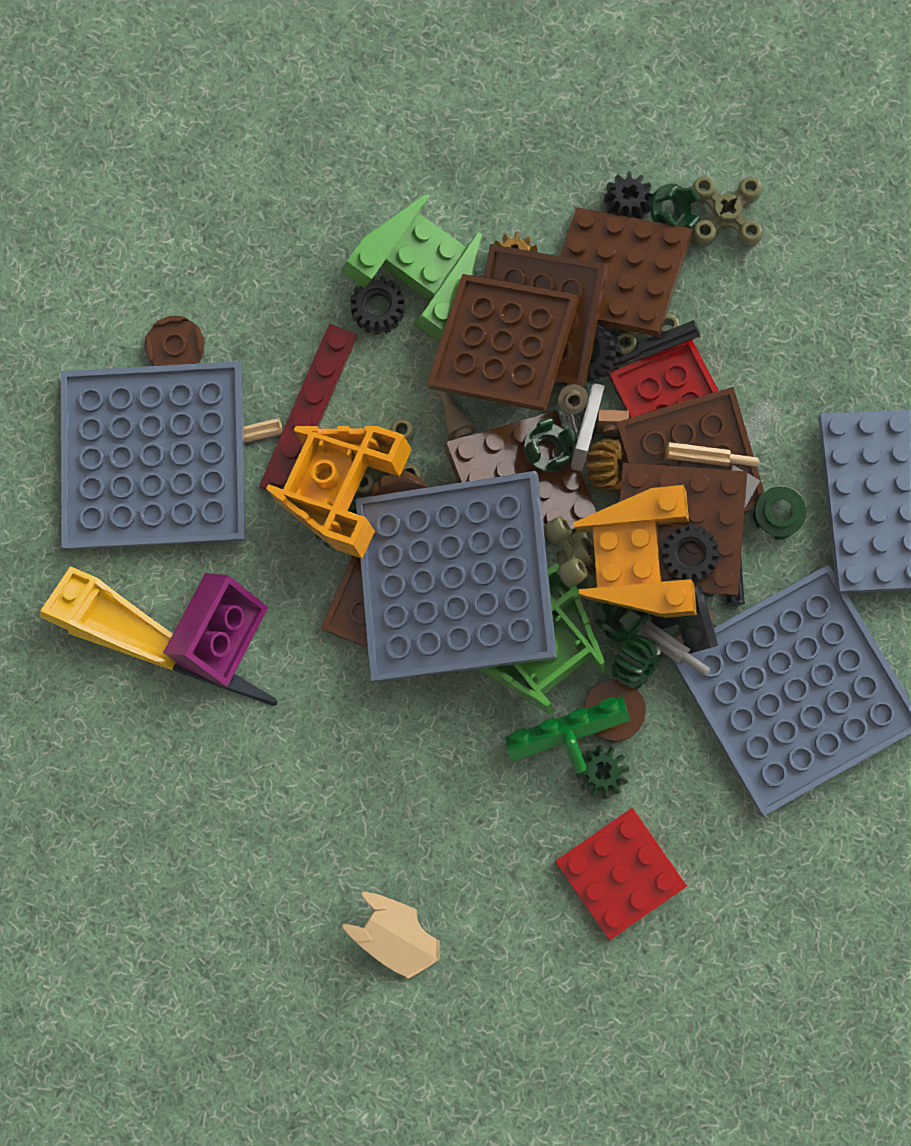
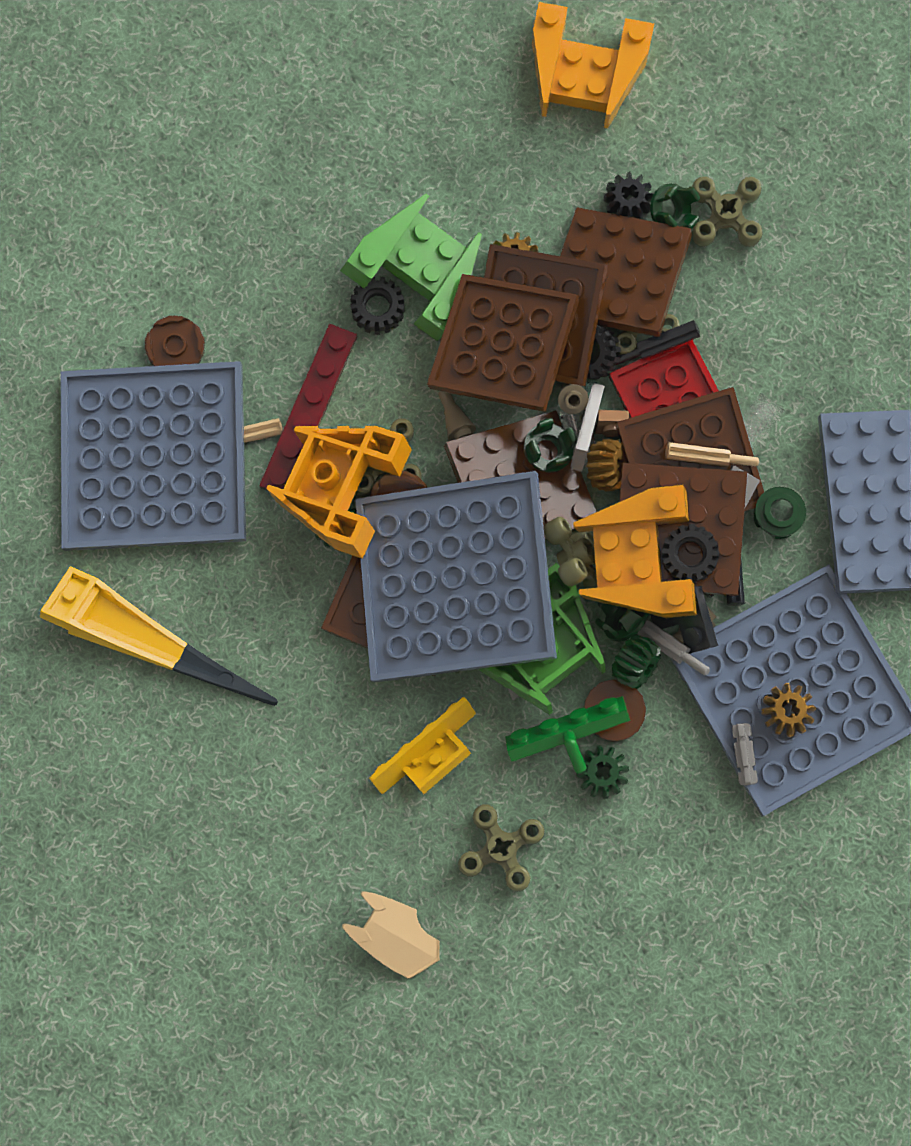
magenta slope [163,573,268,687] -> none
red plate [555,807,687,940] -> none
none -> yellow bracket [369,697,476,794]
none -> olive gear [458,804,545,892]
none -> light orange wedge [532,2,654,129]
none -> light grey axle [732,723,758,786]
none -> pearl gold gear [761,683,816,737]

